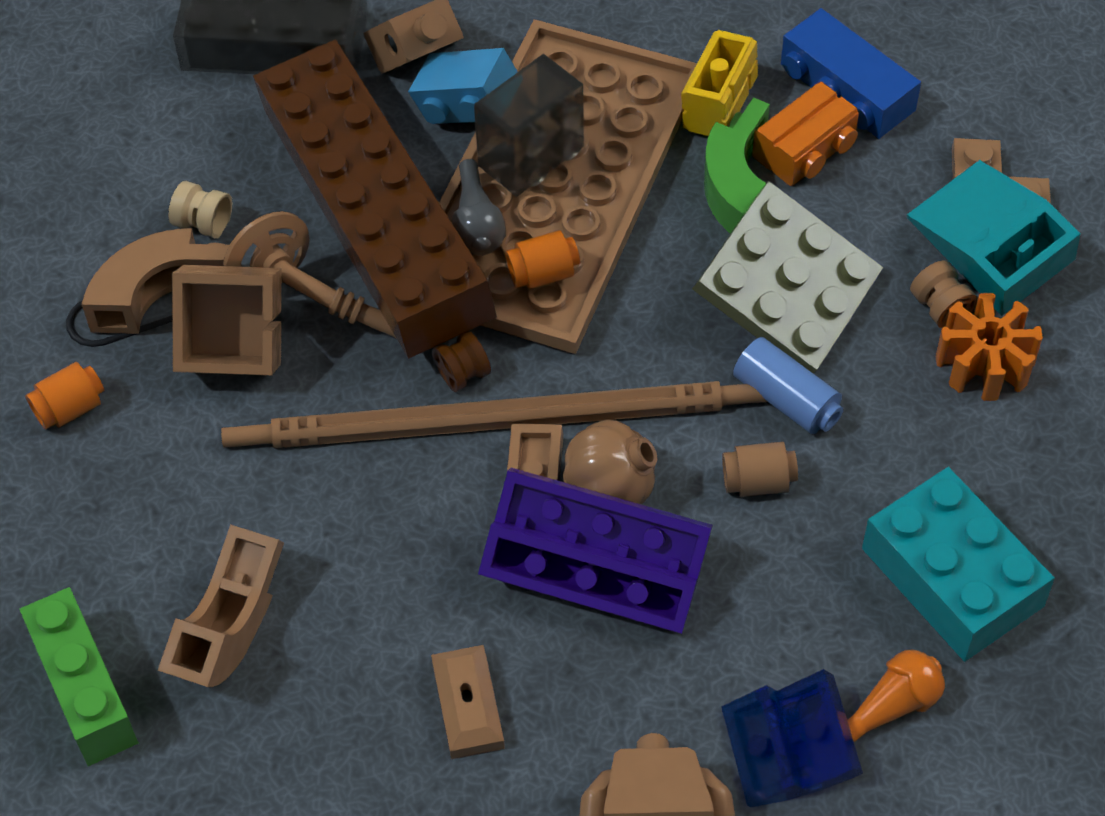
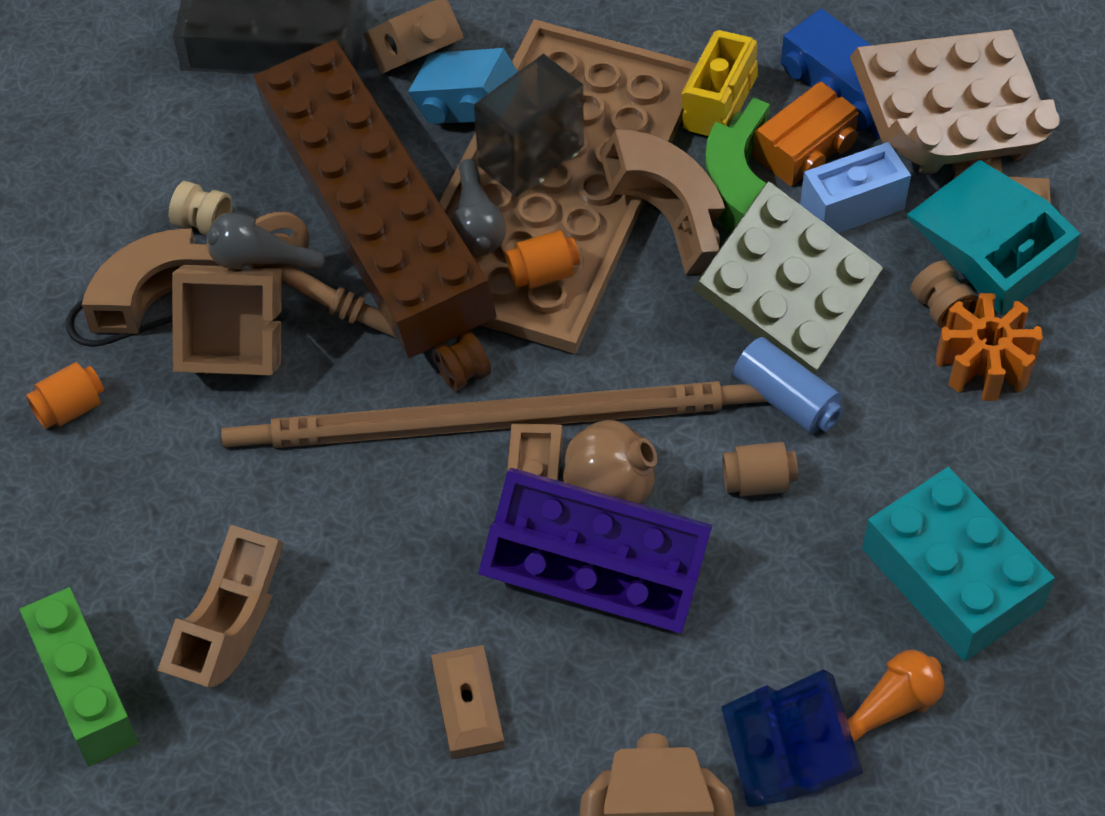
none -> dark grey piece [207,213,325,271]
none -> medium nougat arch [600,129,725,275]
none -> light blue panel [800,142,911,233]
none -> plate [850,29,1060,174]

